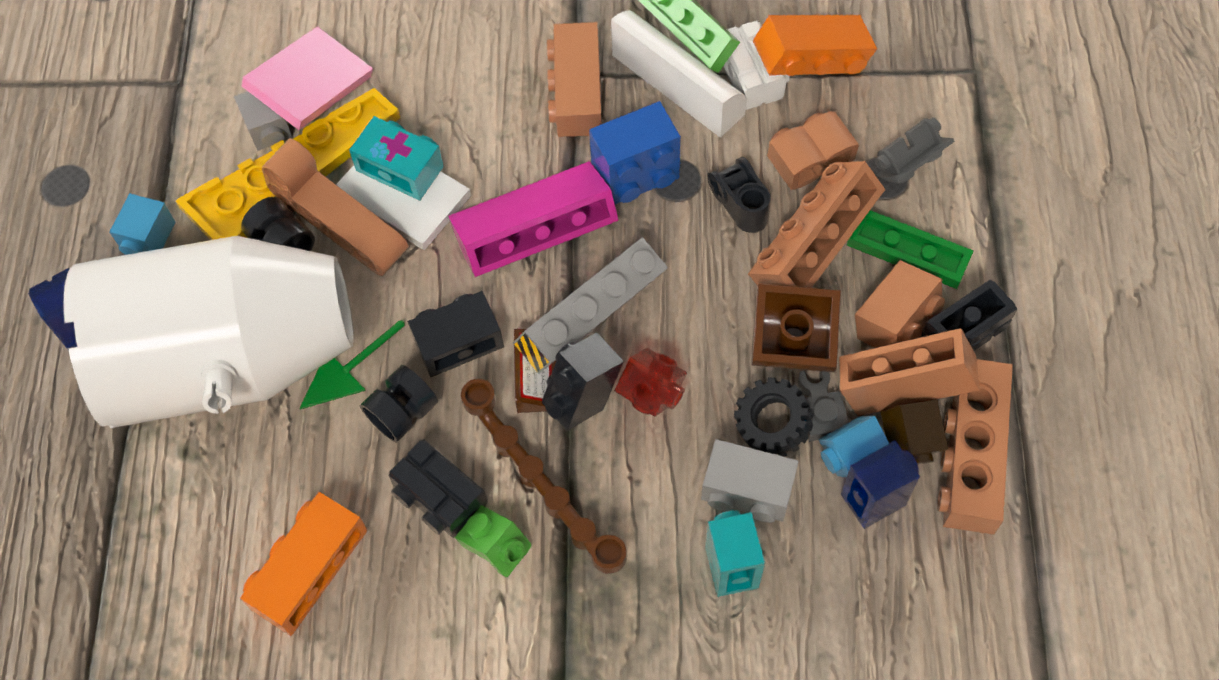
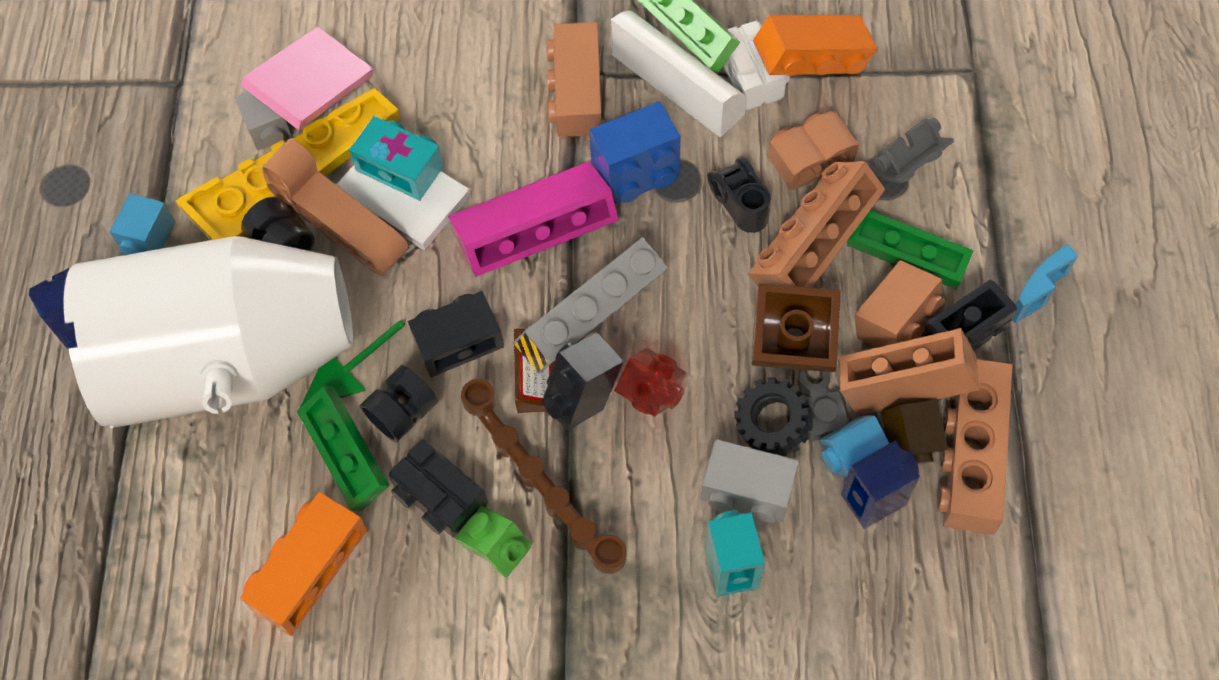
none -> green plate [297,386,390,511]
none -> dark azure slope [1012,244,1078,324]

